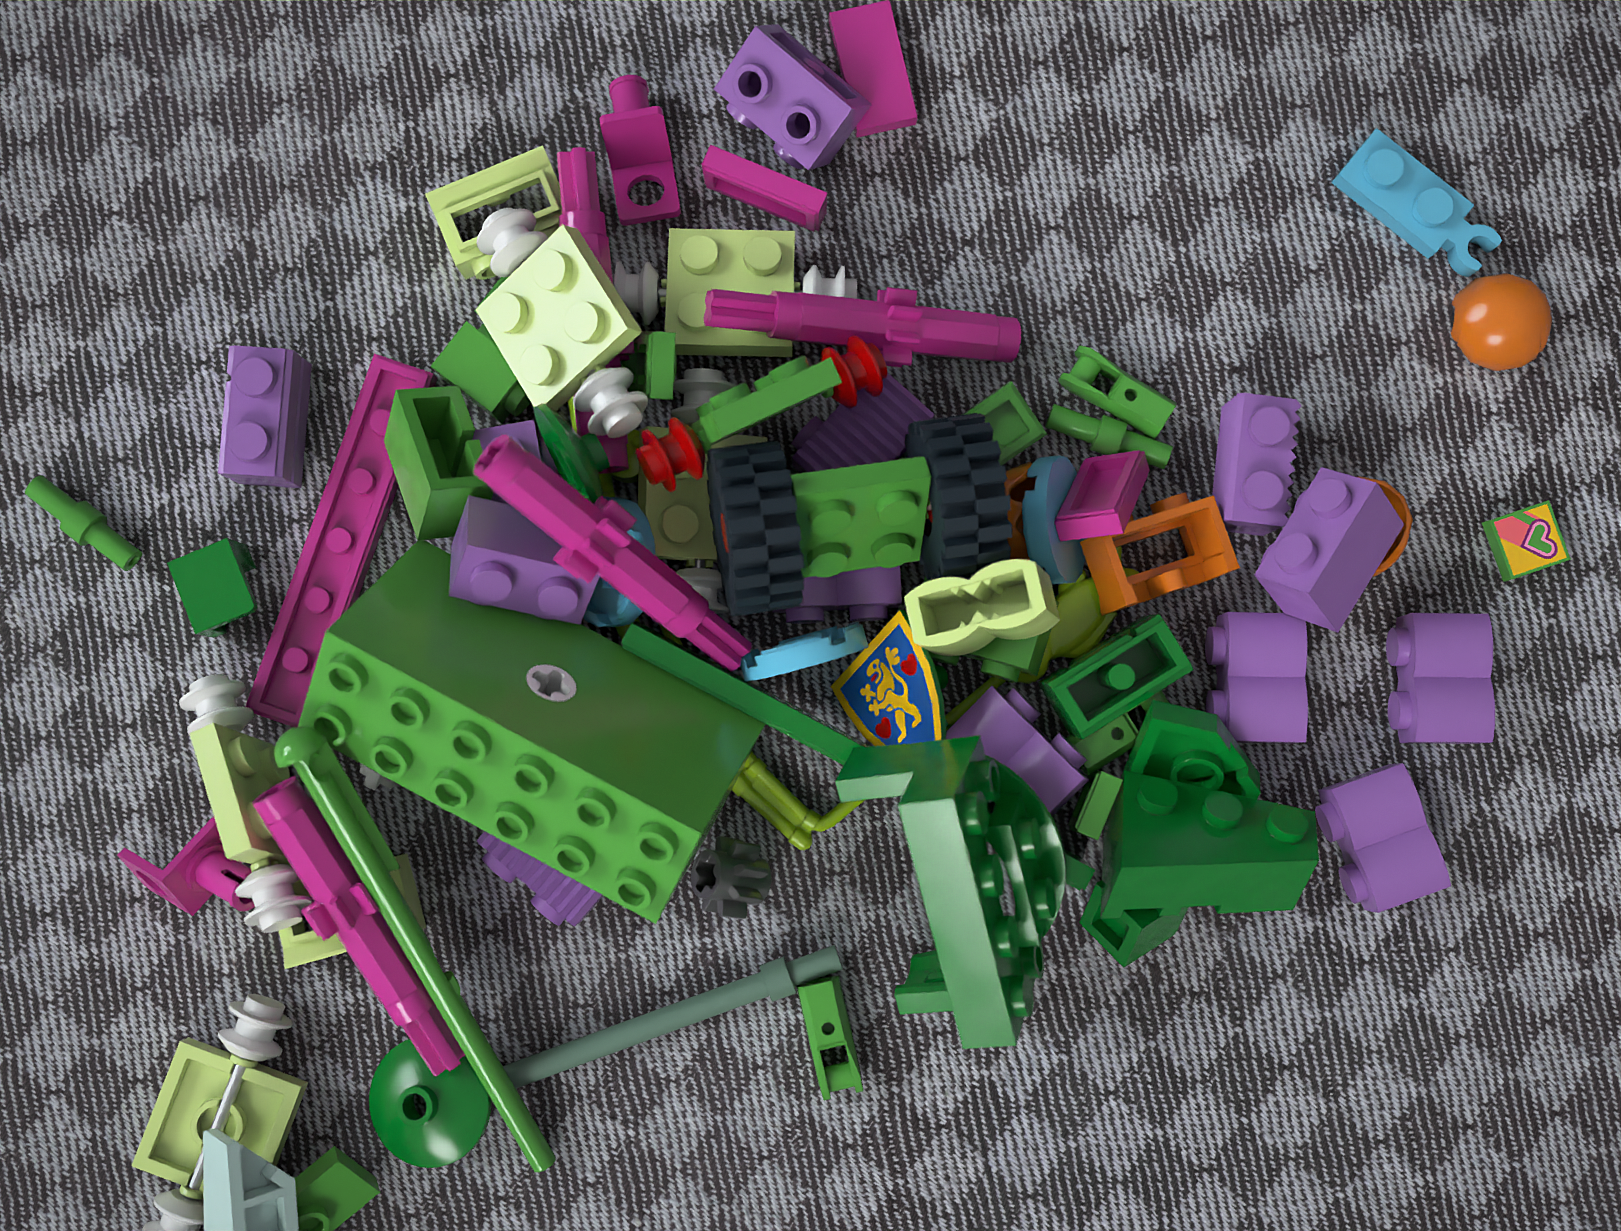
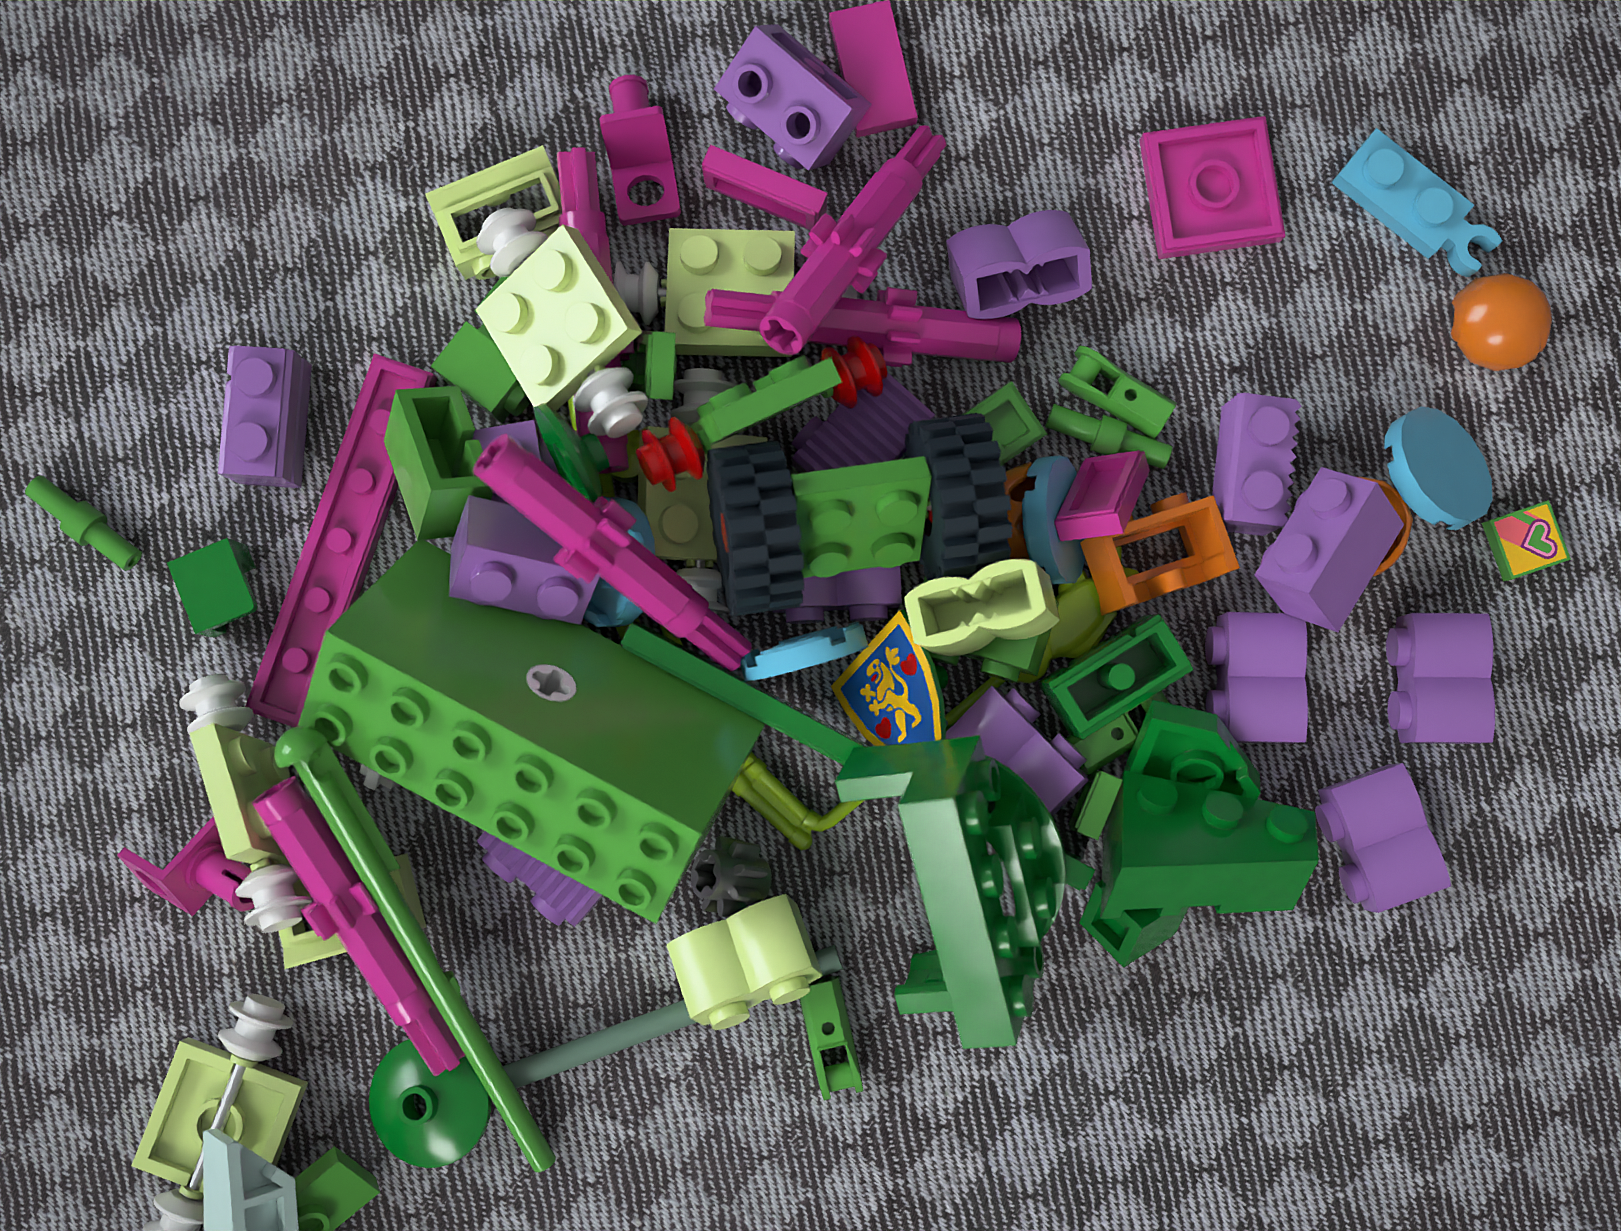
none -> yellowish green brick [667,894,823,1030]
none -> dark pink piece [759,125,946,355]
none -> medium lavender brick [946,210,1092,319]
none -> dark pink tile [1139,116,1286,260]
none -> medium azure tile [1384,406,1492,530]

